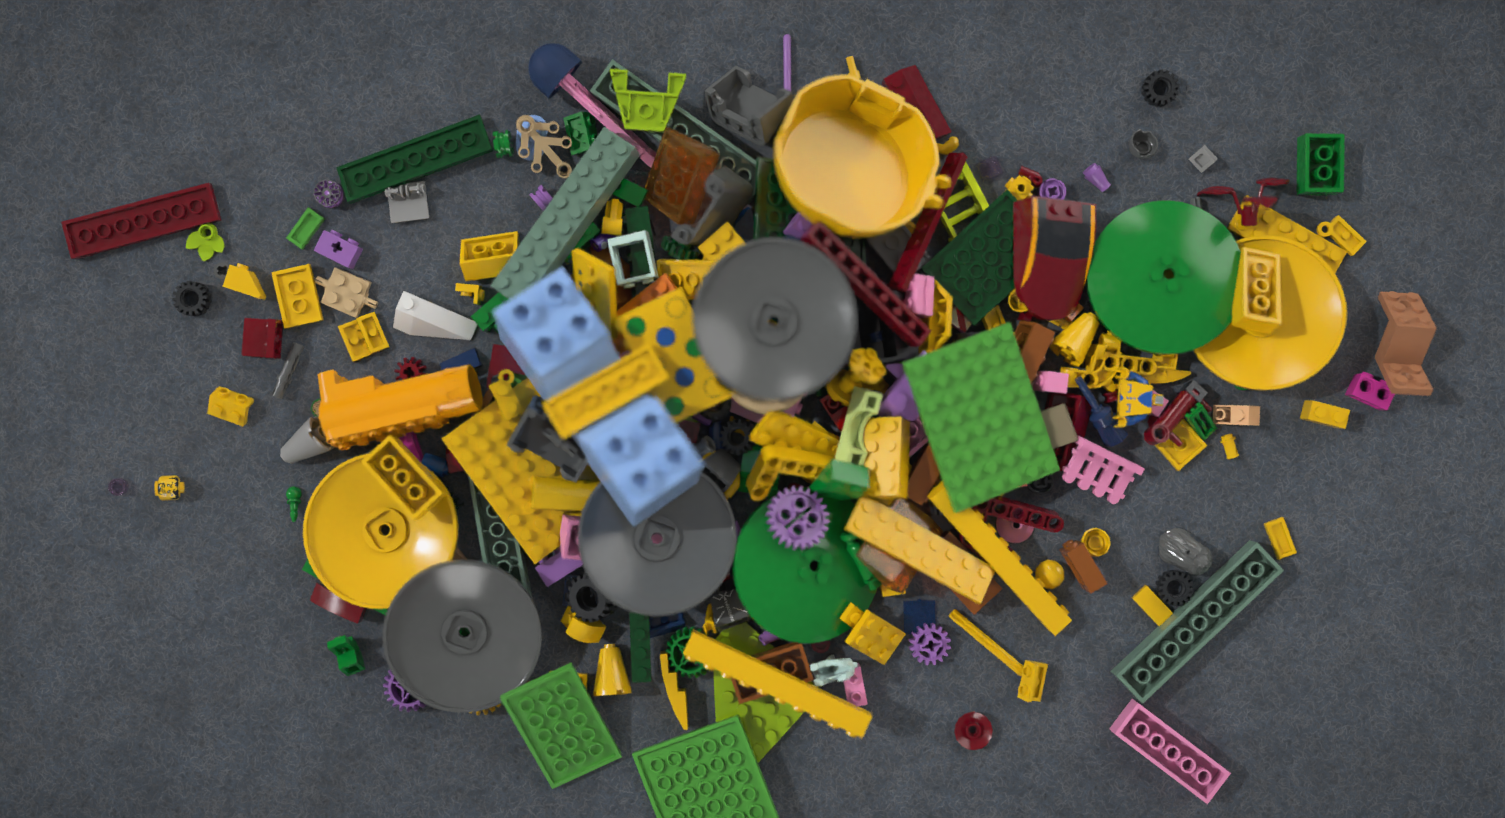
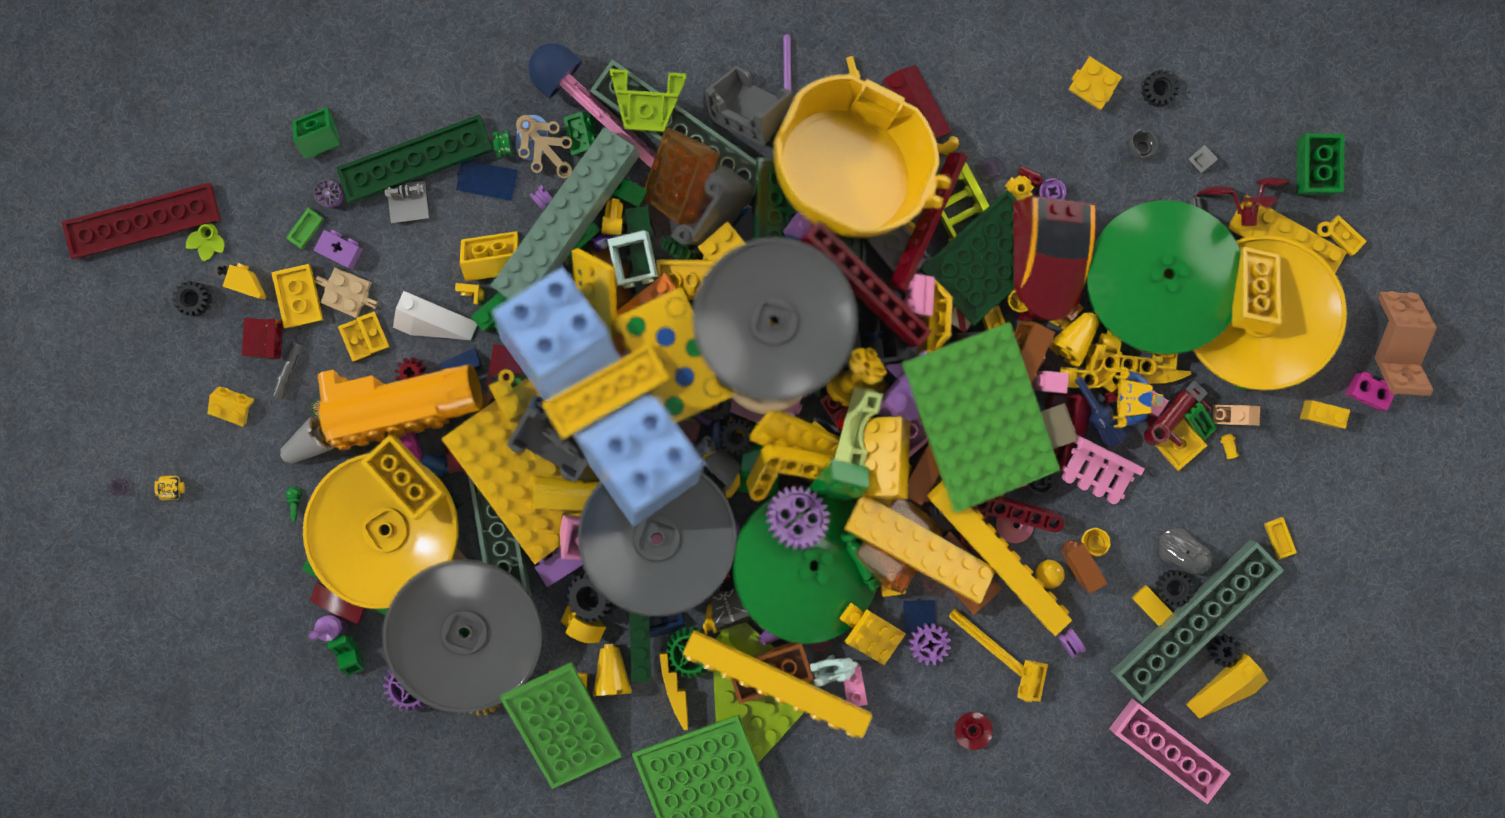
medium lavender cone [1083,163,1111,192] -> none
none -> green slope [292,107,340,159]
none -> medium lavender piece [309,613,348,641]
none -> clear blue piece [456,160,518,201]
none -> medium lavender wheel [1058,628,1086,659]
none -> yellow piece [1068,56,1122,110]
none -> yellow wedge [1186,653,1268,719]
none -> black gear [1207,634,1243,668]

